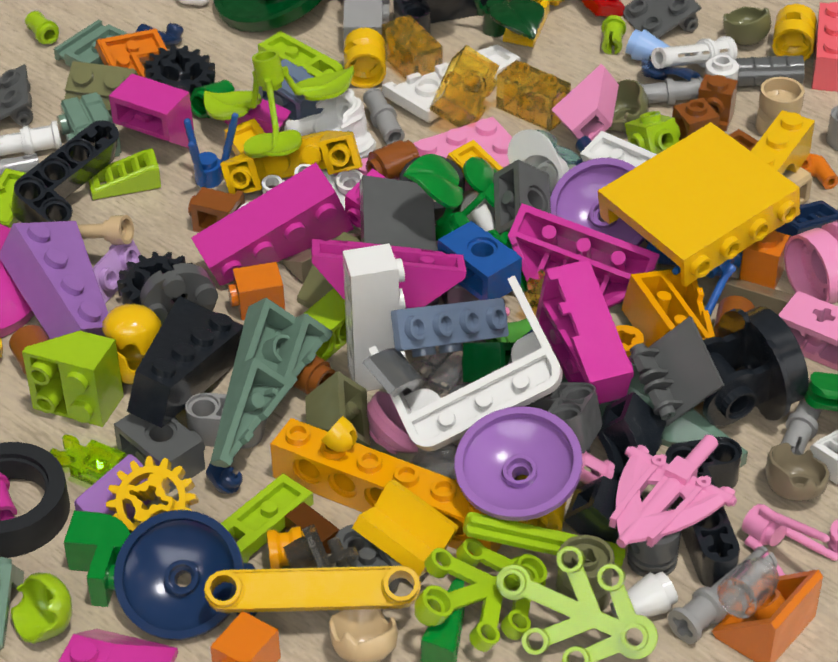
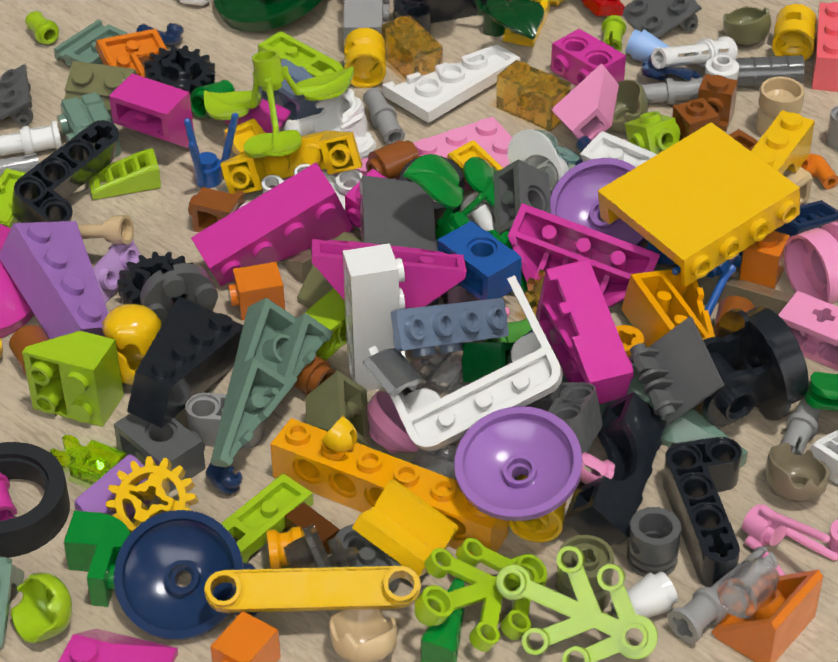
clear yellow brick [429,45,499,128] -> none
lime axle [463,512,626,567] -> none
bright pink bar [609,435,737,548] -> none
none -> dark pink brick [551,28,626,86]

